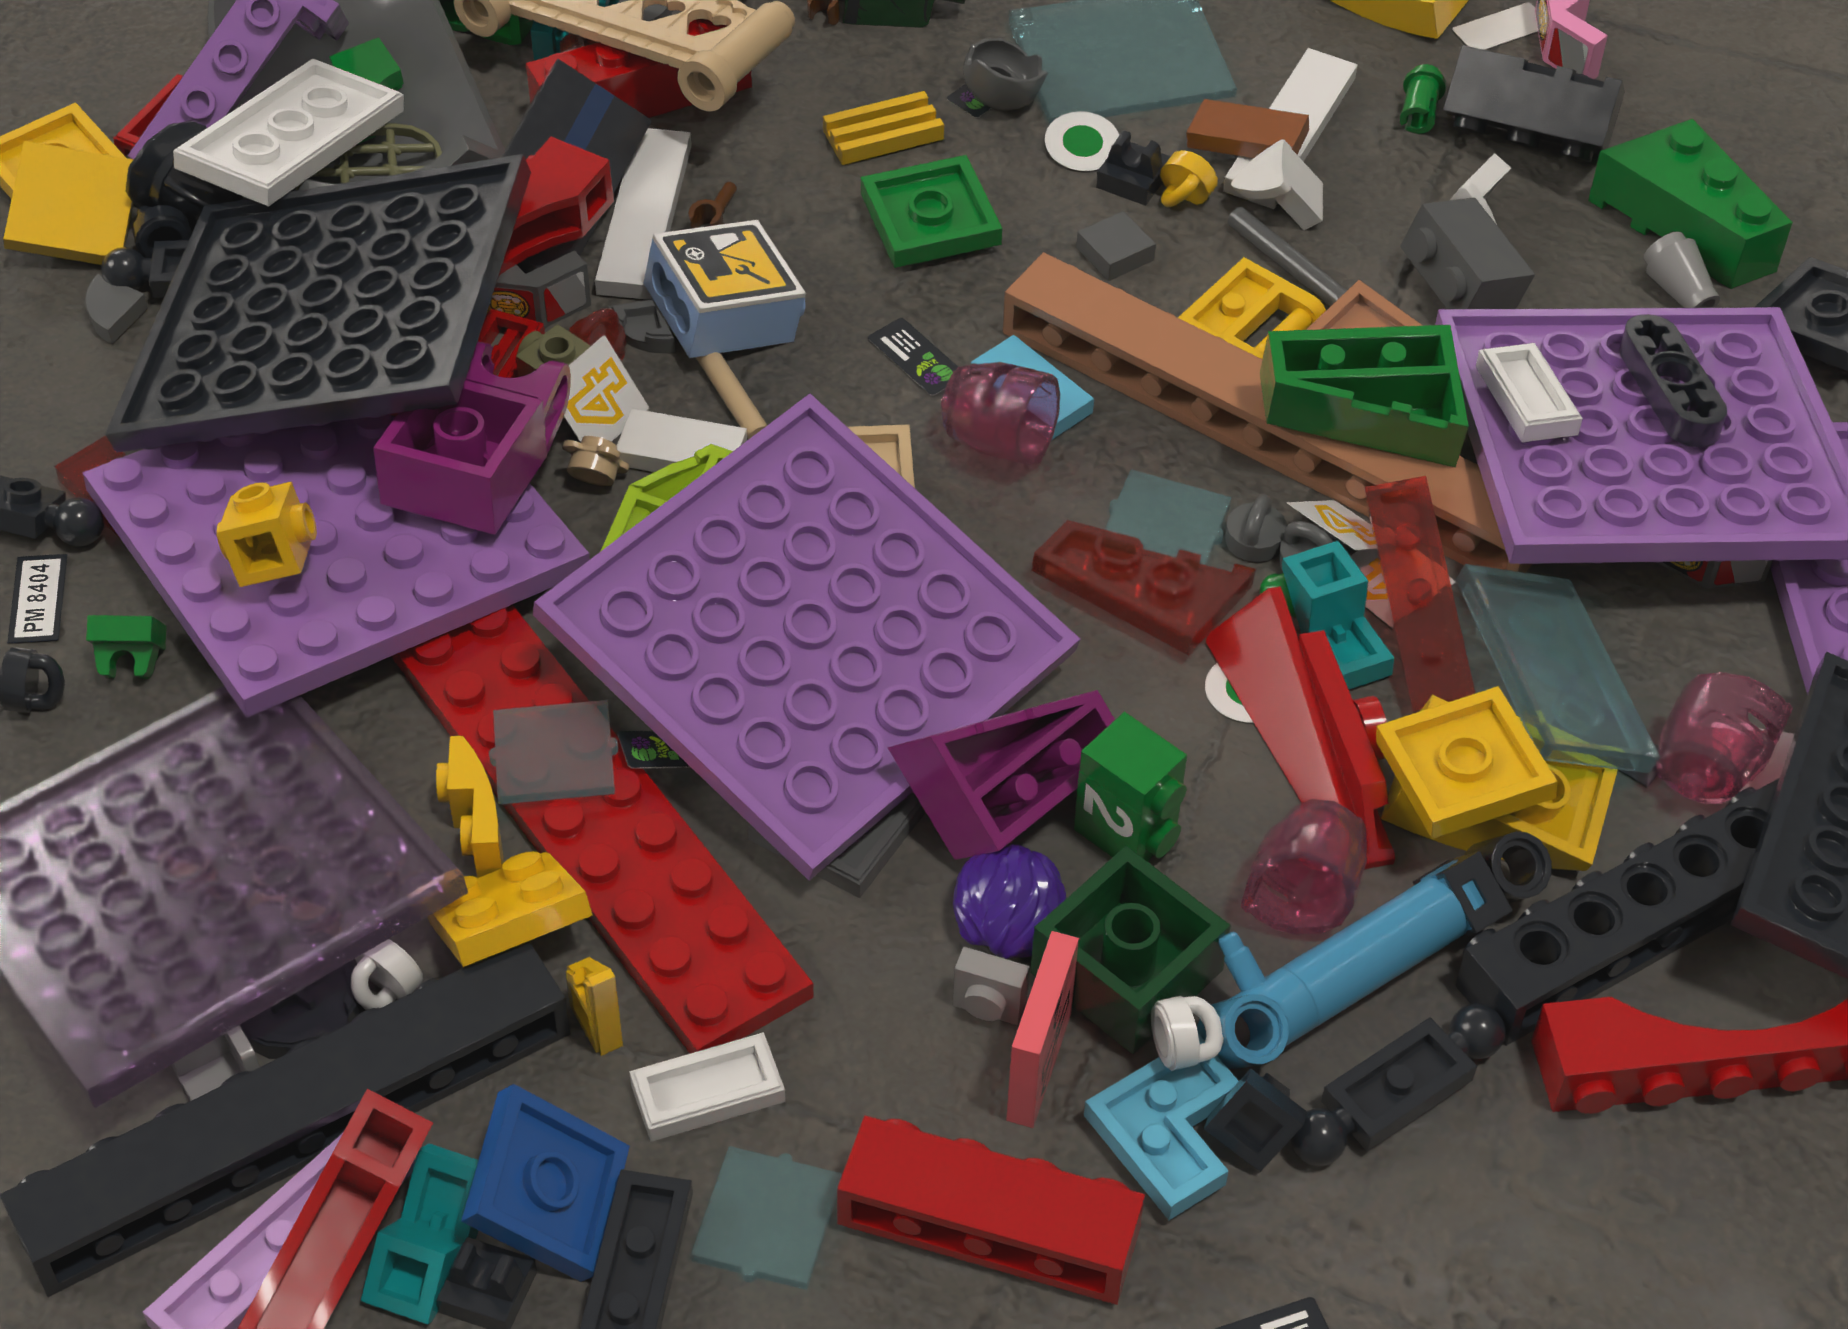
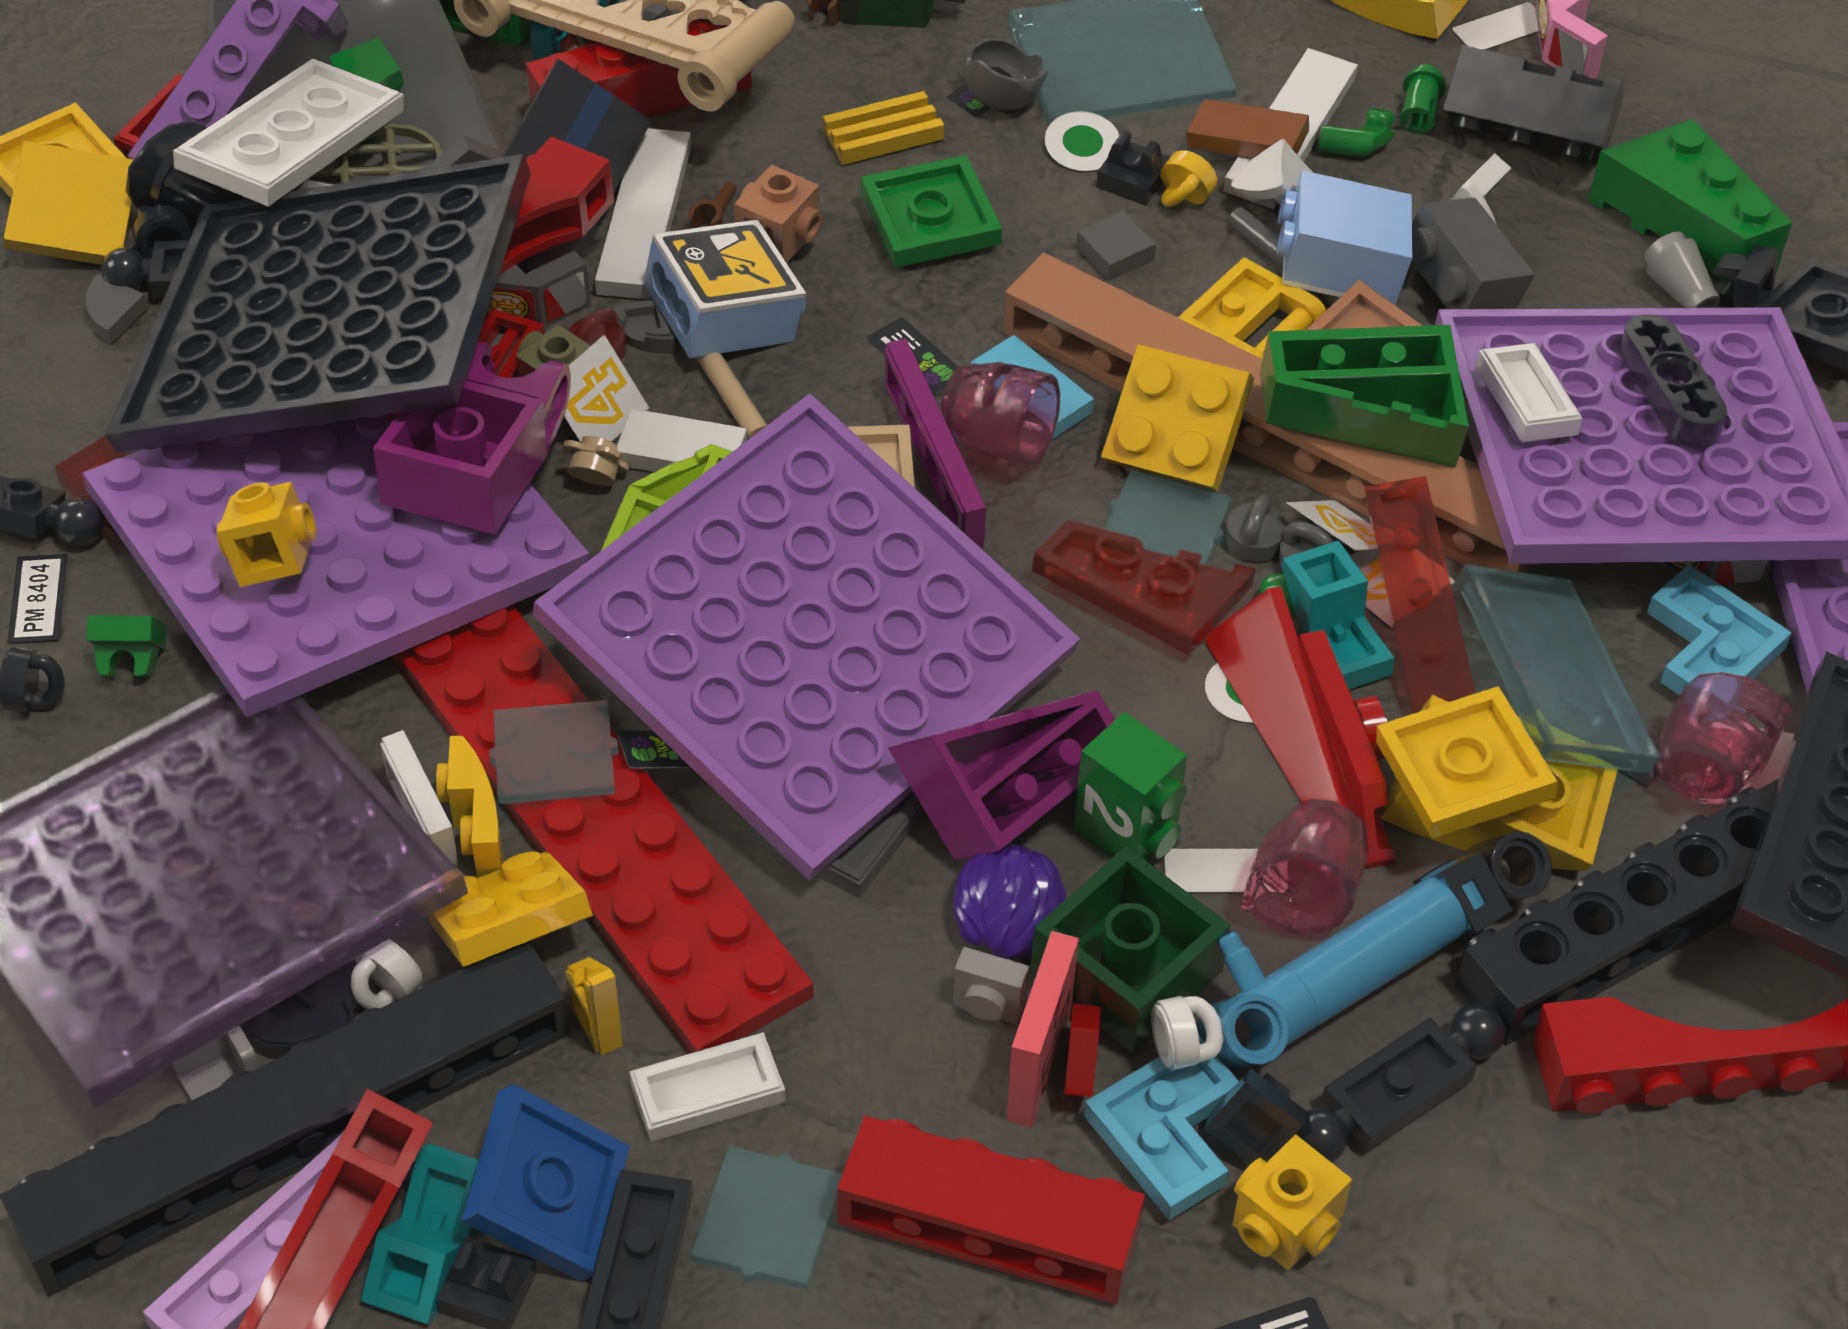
none -> white tile [380,730,459,873]
none -> nougat brick [734,164,823,263]
none -> magenta tile [884,338,986,548]
none -> red tile [1064,1004,1101,1097]
none -> yellow plate [1101,344,1255,492]
none -> white sticker [1164,849,1286,892]
none -> yellow brick [1232,1134,1352,1270]
none -> light blue piece [1276,170,1412,305]
none -> green arm [1318,108,1396,157]
none -> medium azure plate [1647,564,1792,718]
none -> black tile [1713,244,1778,308]

